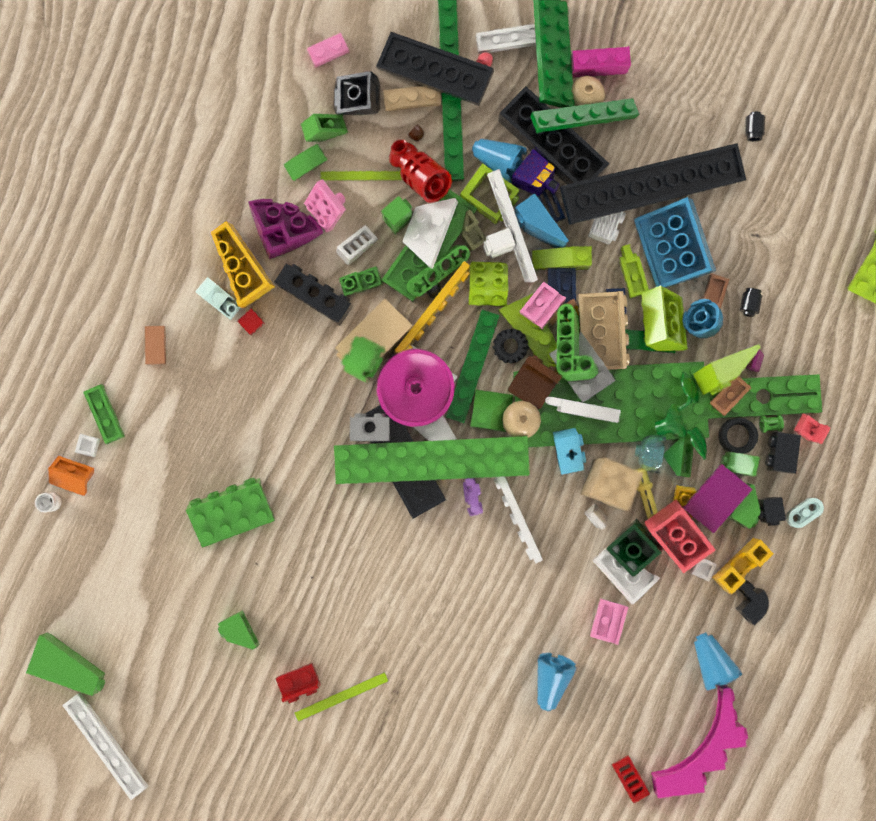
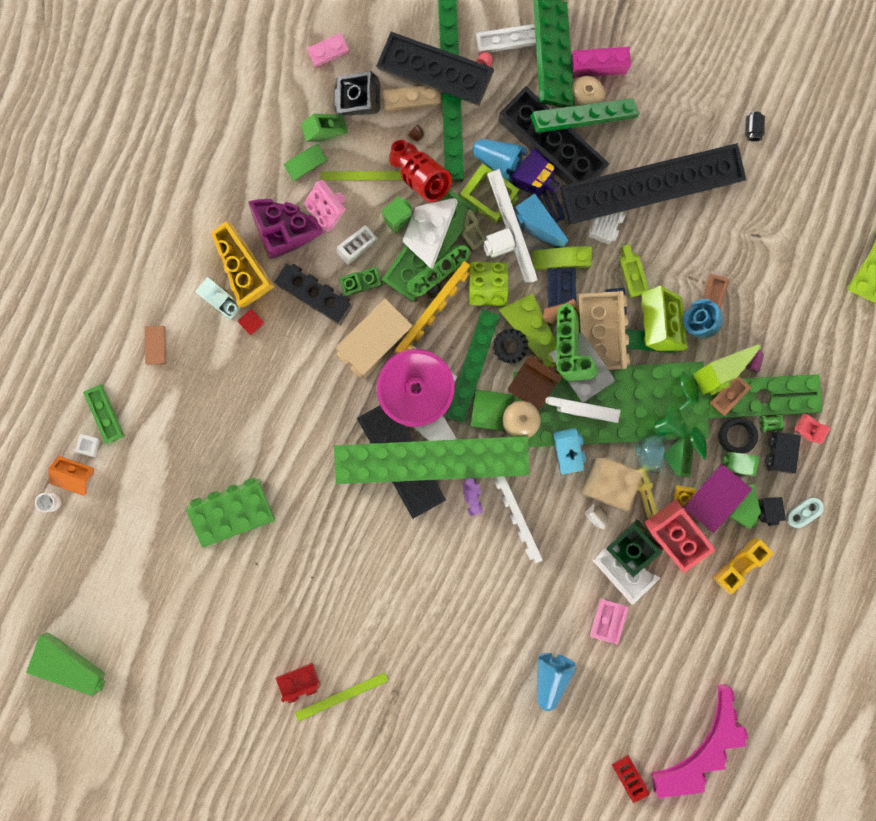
white tile [63,692,148,800] -> none
bright green slope [218,610,260,650] -> none
bright green brick [341,336,385,383] -> none
light grey brick [350,413,390,441] -> none
bright pink plate [520,282,566,329] -> none
dark azure slope [634,197,716,288] -> none
white tile [690,558,717,582] -> none
dark azure cone [694,632,743,690] -> none
black brick [735,580,769,626] -> none
black brick [740,288,763,317] -> none

